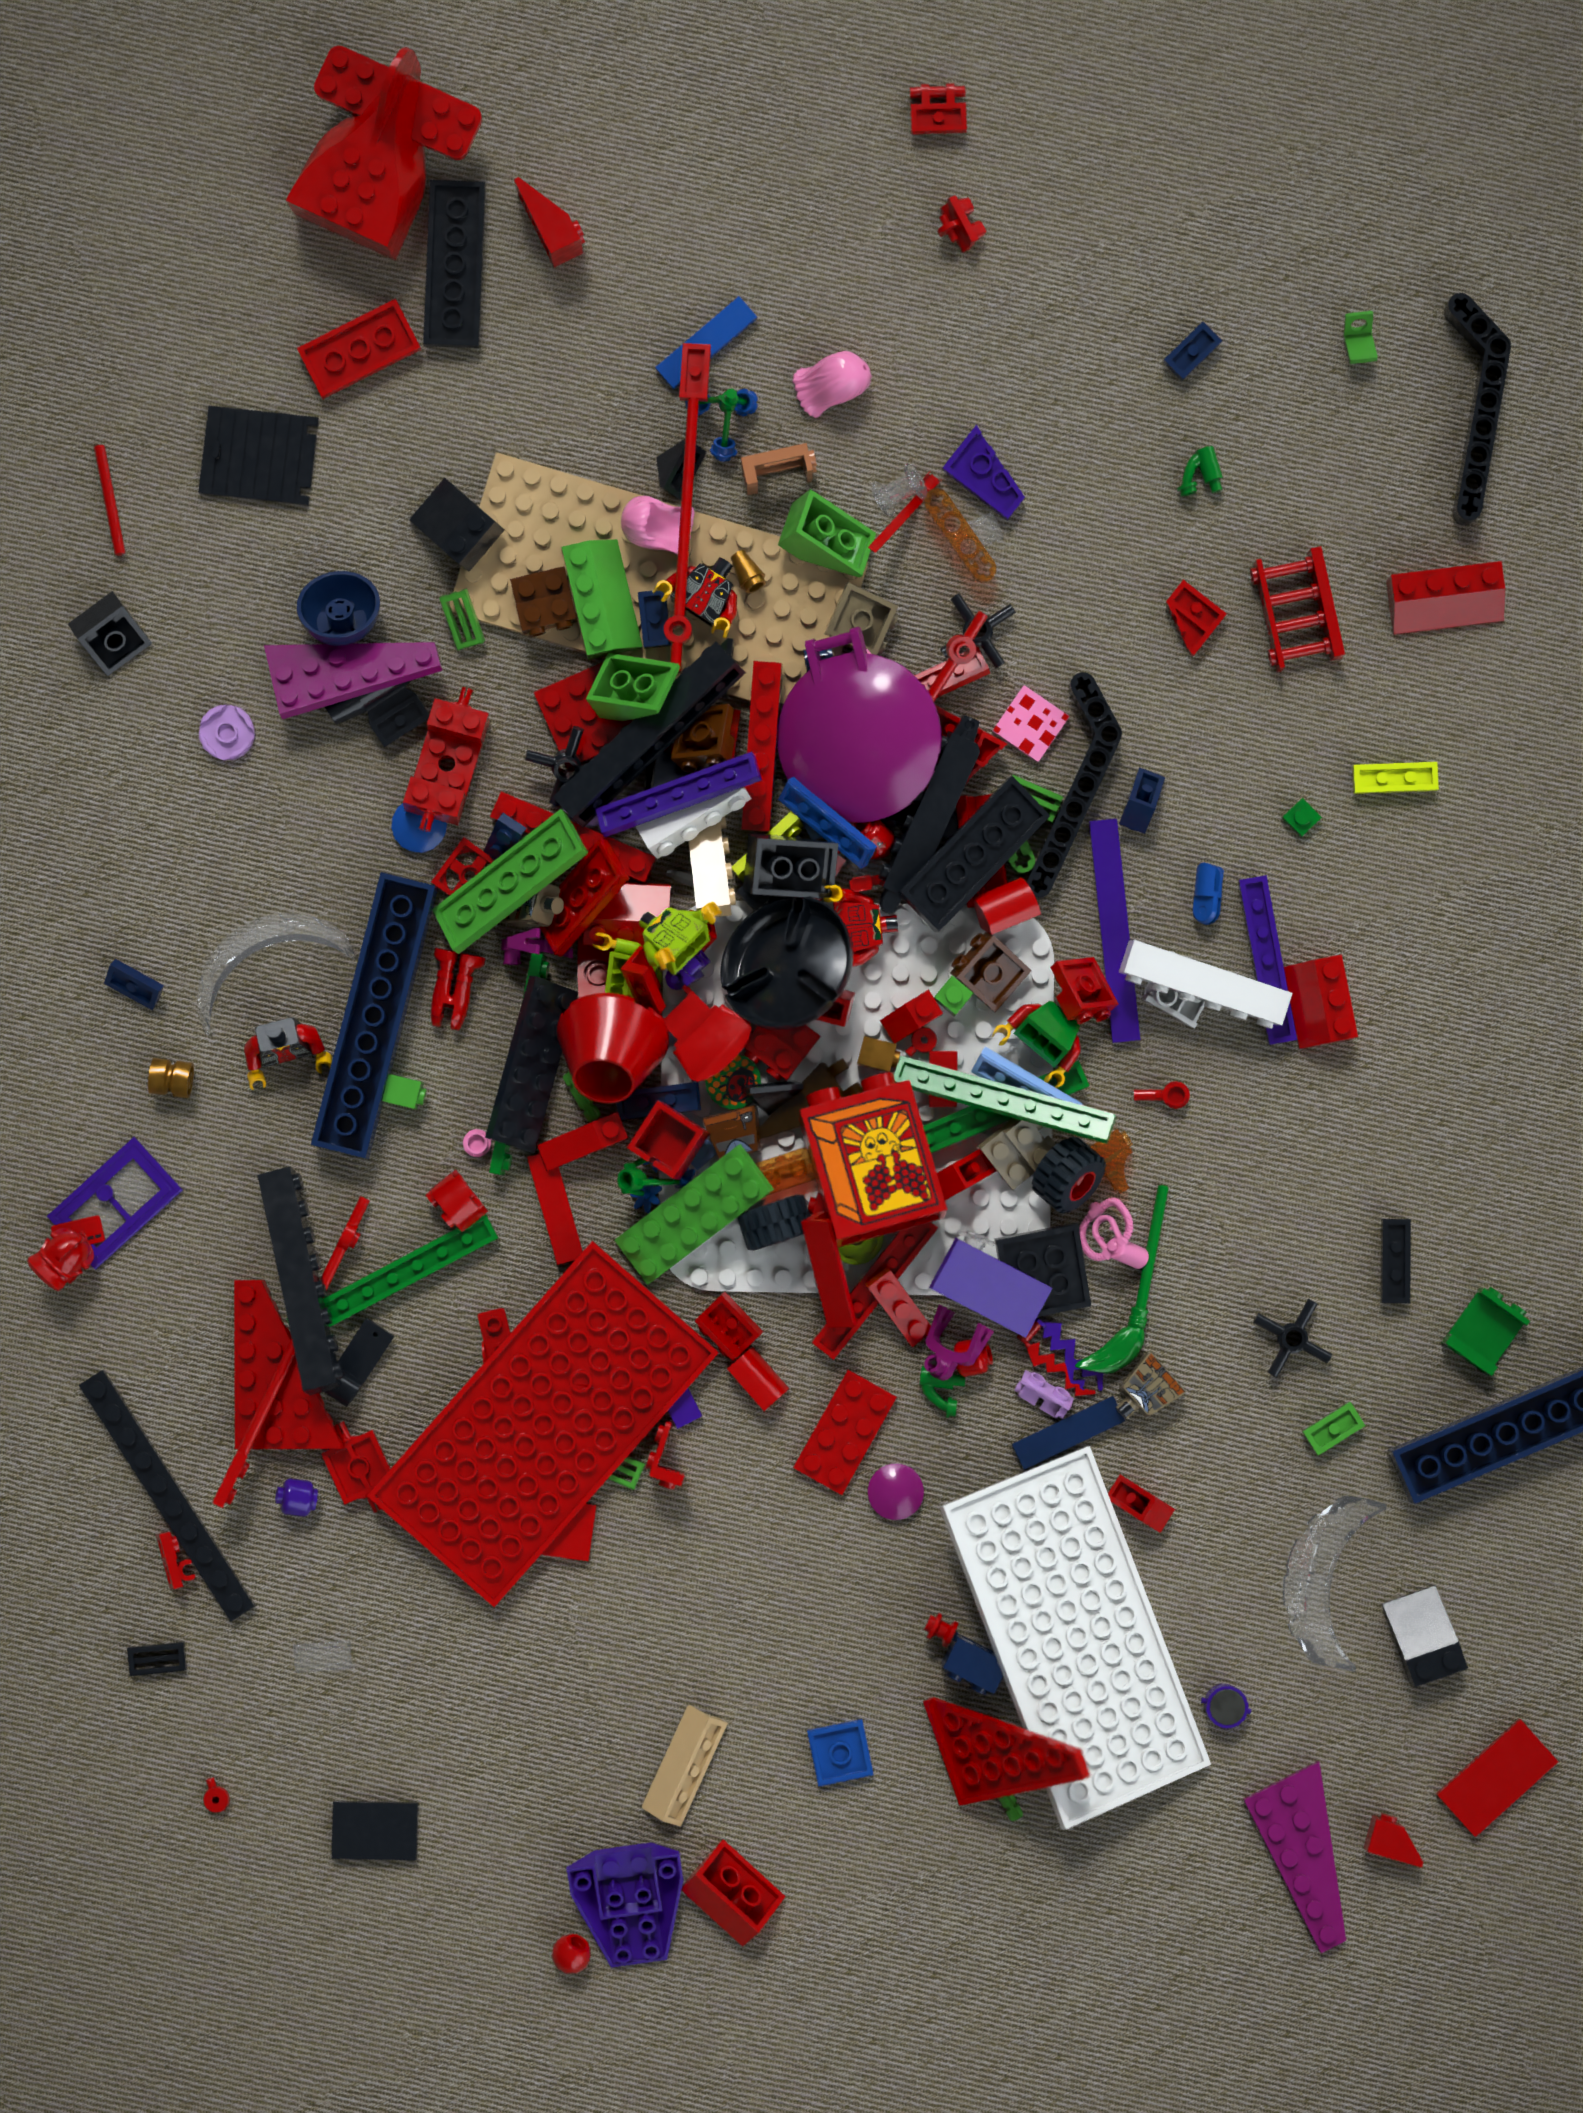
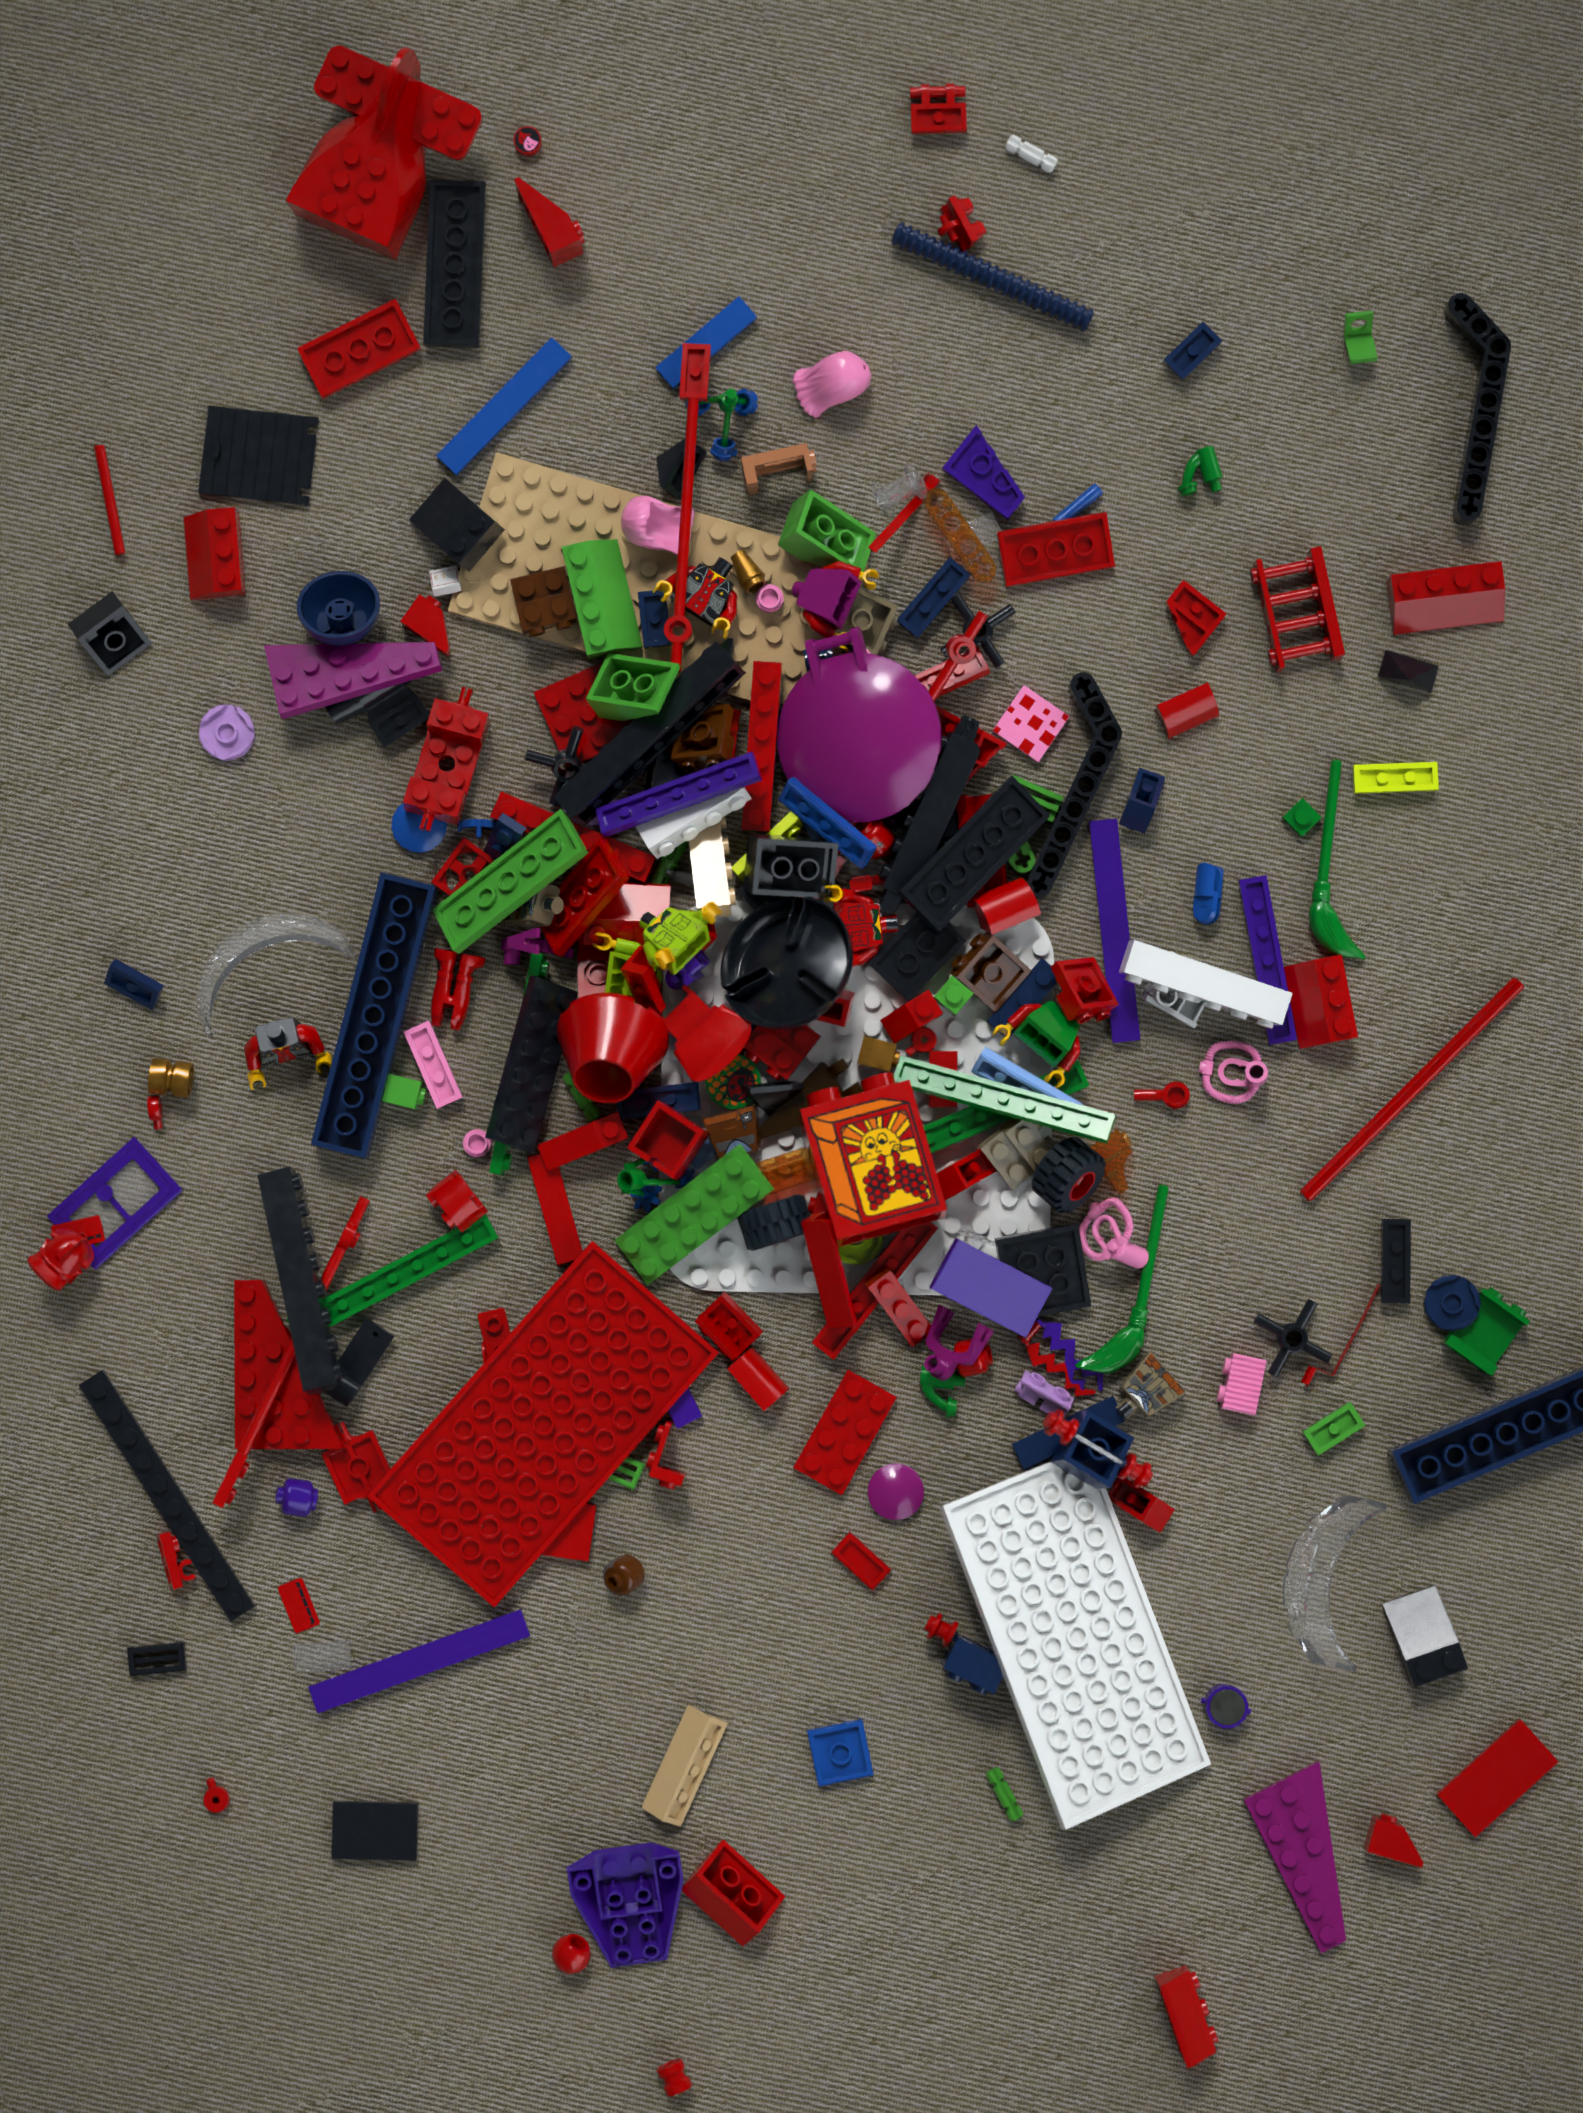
bright green tile [439,588,485,650] -> none
red wing [923,1697,1091,1806] -> none
none -> red piece [147,1095,163,1130]
none -> red slope [183,507,246,600]
none -> red sticker [278,1578,320,1633]
none -> dark purple tile [308,1609,531,1714]
none -> red slope [400,594,451,657]
none -> bright pink plate [404,1021,463,1109]
none -> white tile [429,565,461,597]
none -> blue tile [436,337,572,476]
none -> blue piece [458,819,496,838]
none -> tile [514,126,542,156]
none -> reddish brown head [603,1554,645,1596]
none -> bright green axle [649,841,689,884]
none -> red wheel [656,2058,693,2097]
none -> bright pink plate [756,584,783,613]
none -> magenta torso [792,561,879,651]
none -> red tile [831,1531,891,1591]
none -> black plate [868,913,967,1002]
none -> dark blue piece [891,222,1094,332]
none -> dark blue plate [897,557,971,639]
none -> dark blue plate [987,958,1057,1038]
none -> red tile [996,511,1115,587]
none -> white axle [1005,135,1057,173]
none -> dark blue brick [1043,1409,1153,1490]
none -> blue piece [1052,483,1103,521]
none -> red brick [1155,682,1219,739]
none -> red slope [1155,1965,1219,2068]
none -> bright pink piece [1199,1041,1268,1104]
none -> bright pink brick [1216,1353,1267,1415]
none -> red axle [1300,978,1524,1201]
none -> red piece [1301,1283,1380,1387]
none -> green piece [1309,760,1366,960]
none -> black slope [1377,650,1439,693]
none -> dark blue tile [1424,1275,1481,1331]

